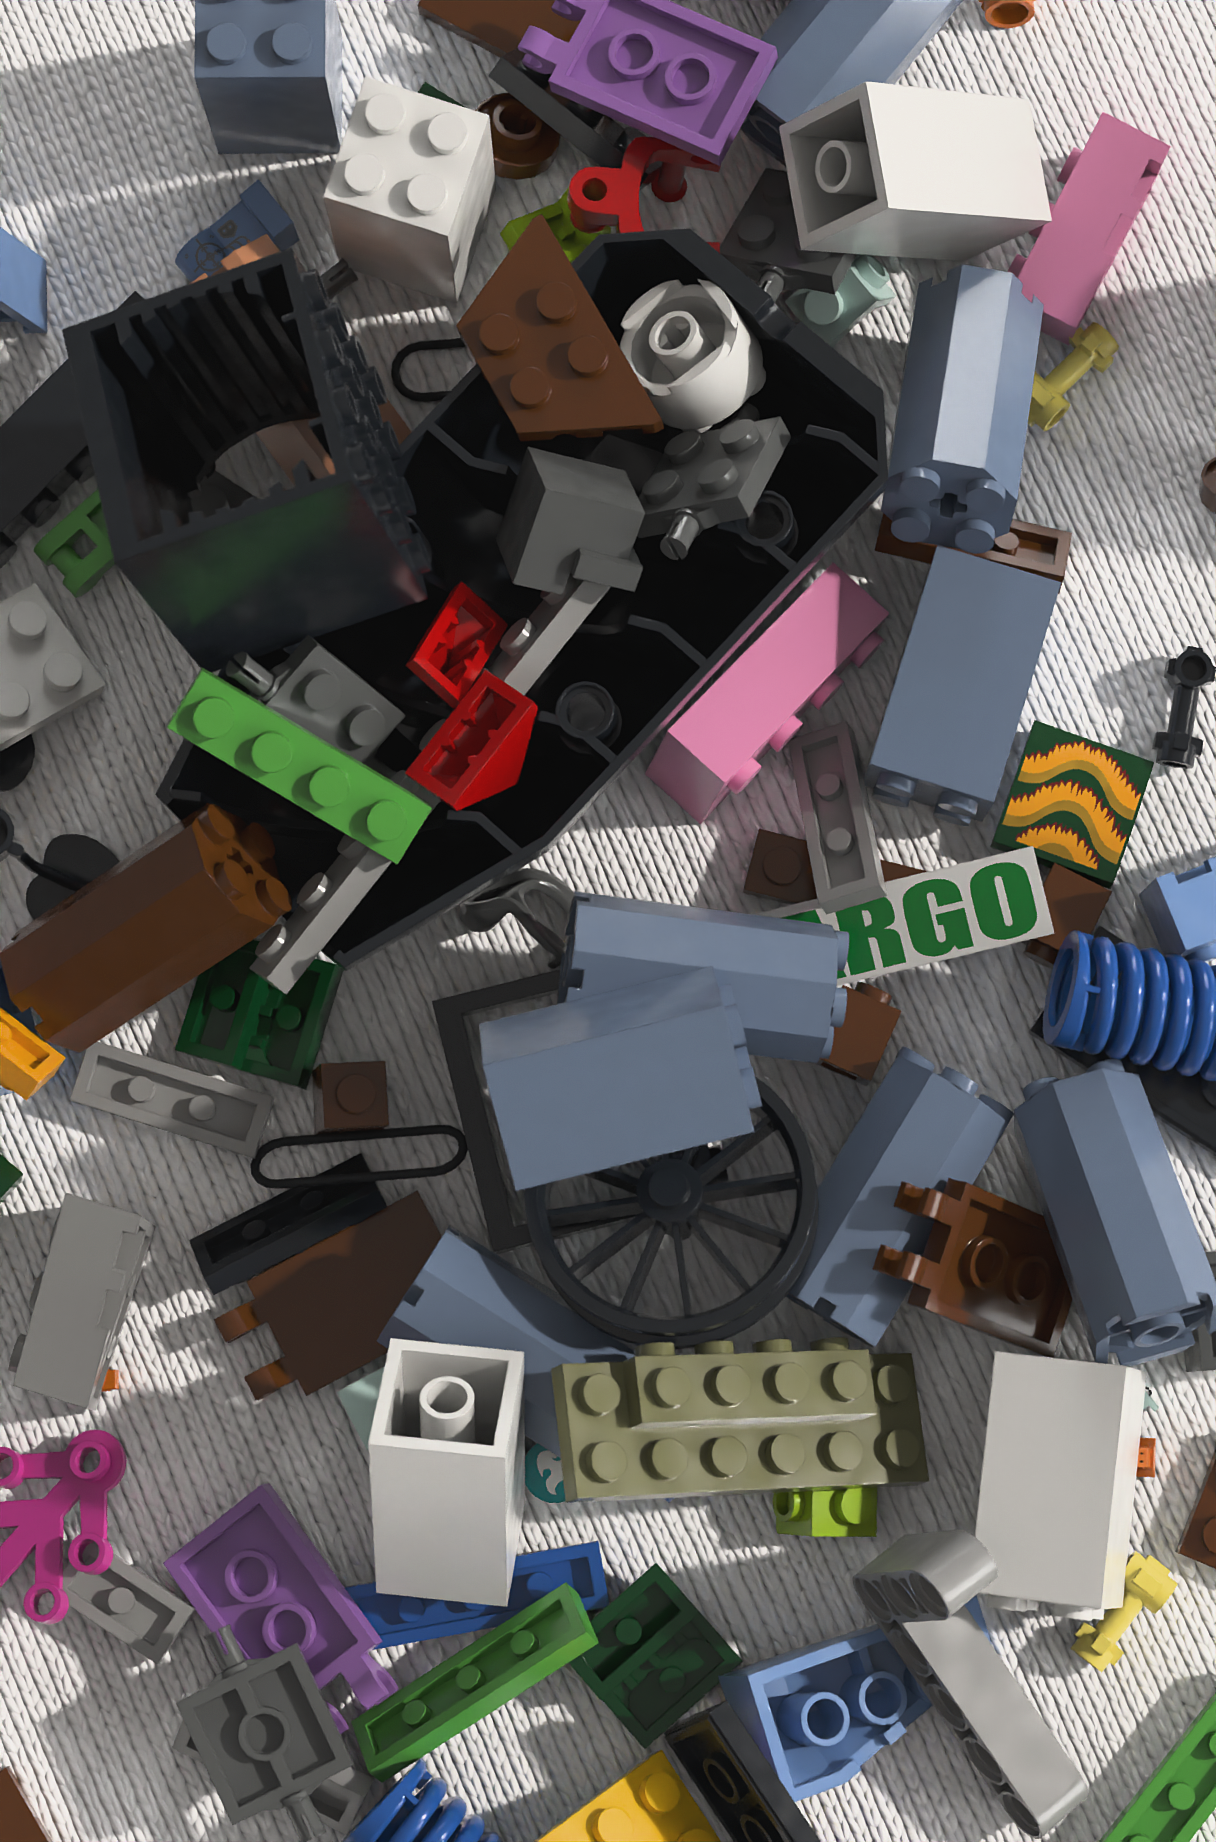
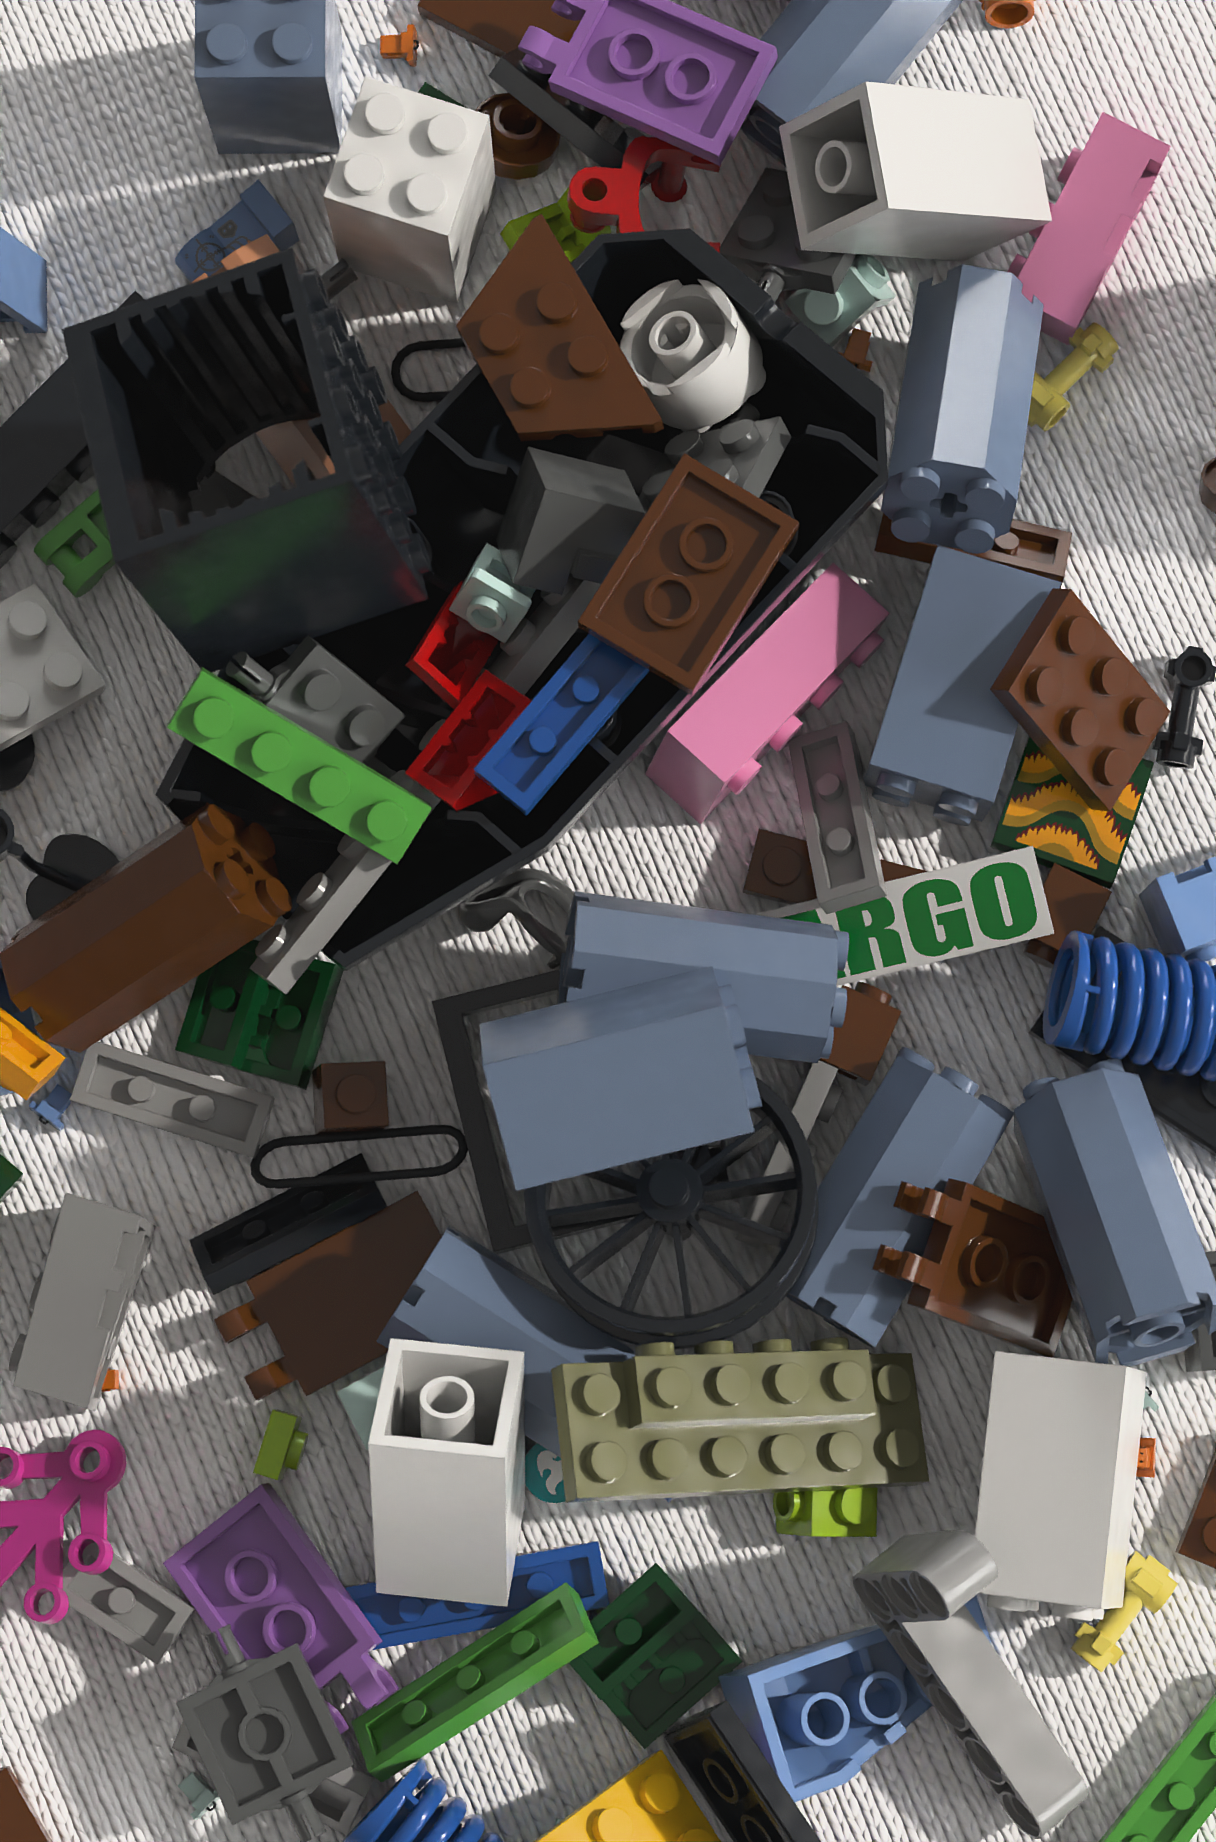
none -> medium blue piece [29,1084,71,1132]
none -> light aqua piece [178,1772,220,1820]
none -> lime plate [253,1409,309,1480]
none -> orange piece [380,24,419,67]
none -> light aqua bracket [449,543,536,643]
none -> blue plate [474,634,650,816]
none -> reddish brown plate [578,453,799,696]
none -> light grey plate [735,1060,843,1249]
none -> orange piece [838,328,873,372]
none -> reddish brown plate [990,588,1170,812]

